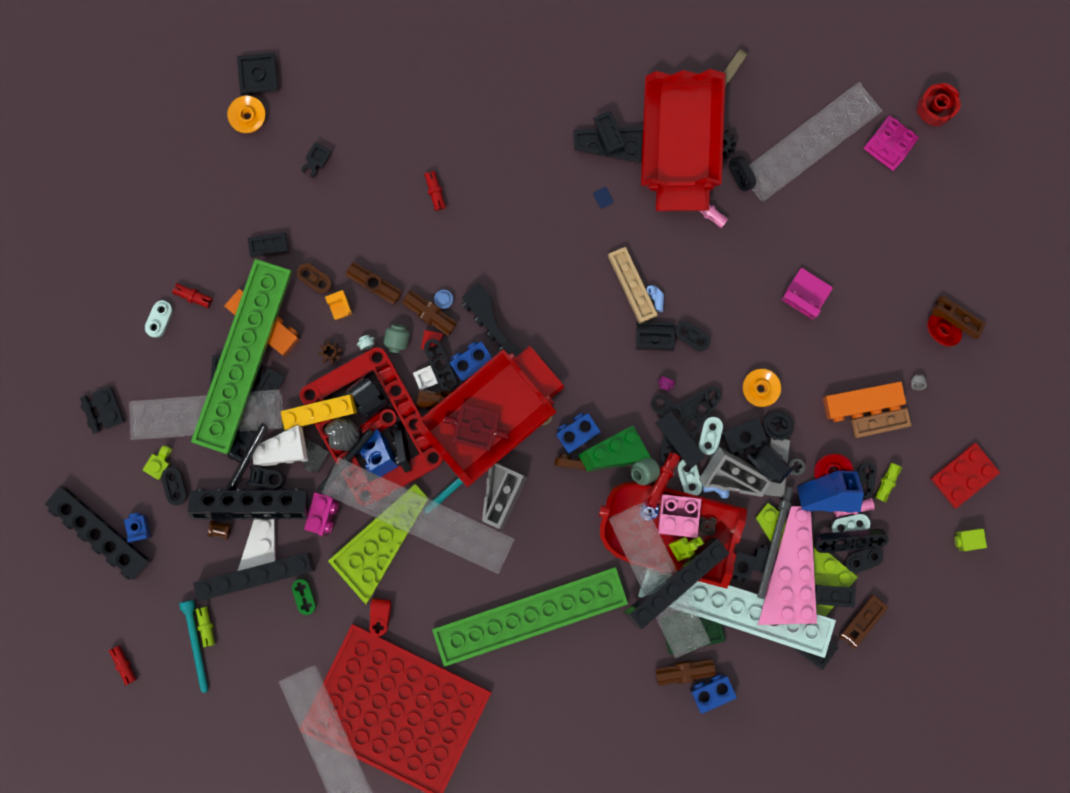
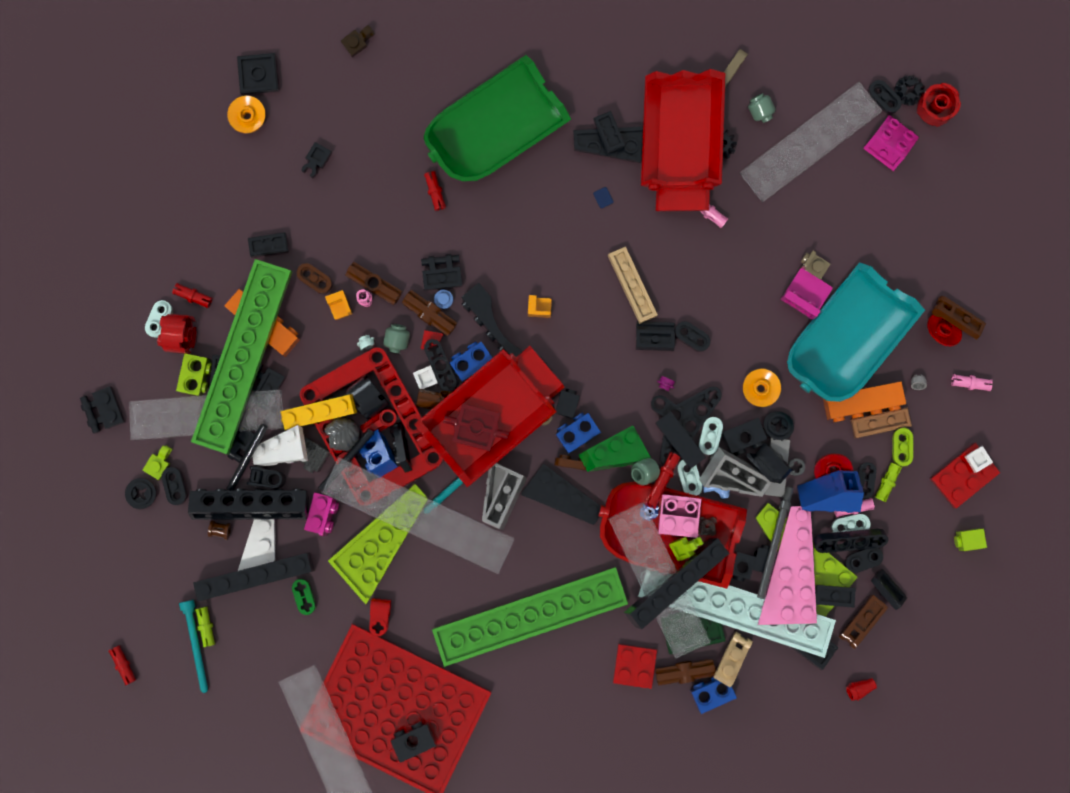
black brick [45,486,152,580] -> none
blue brick [124,512,151,542] -> none
reddish brown gear [318,340,343,365] -> none
light blue arm [646,285,664,312] -> none
black beam [729,156,756,191] -> none
none -> black gear [125,478,157,509]
none -> red brick [157,314,197,354]
none -> lime brick [176,354,212,397]
none -> dark brown plate [341,25,374,57]
none -> bright pink pin [356,289,373,307]
none -> black brick [391,721,437,763]
none -> black plate [421,254,463,291]
none -> green panel [424,55,571,181]
none -> black wing [521,464,601,525]
none -> light orange panel [528,295,552,318]
none -> black brick [555,388,580,419]
none -> red plate [613,644,657,689]
none -> tan plate [713,631,753,687]
none -> sand green head [748,93,776,123]
none -> teal panel [787,262,925,402]
none -> dark tan bracket [800,250,830,280]
none -> red cone [846,678,877,701]
none -> black plate [868,80,902,114]
none -> black plate [871,569,907,610]
none -> lime plate [892,428,913,467]
none -> black gear [894,75,925,106]
none -> bright pink pin [951,374,993,392]
none -> white plate [964,446,993,473]

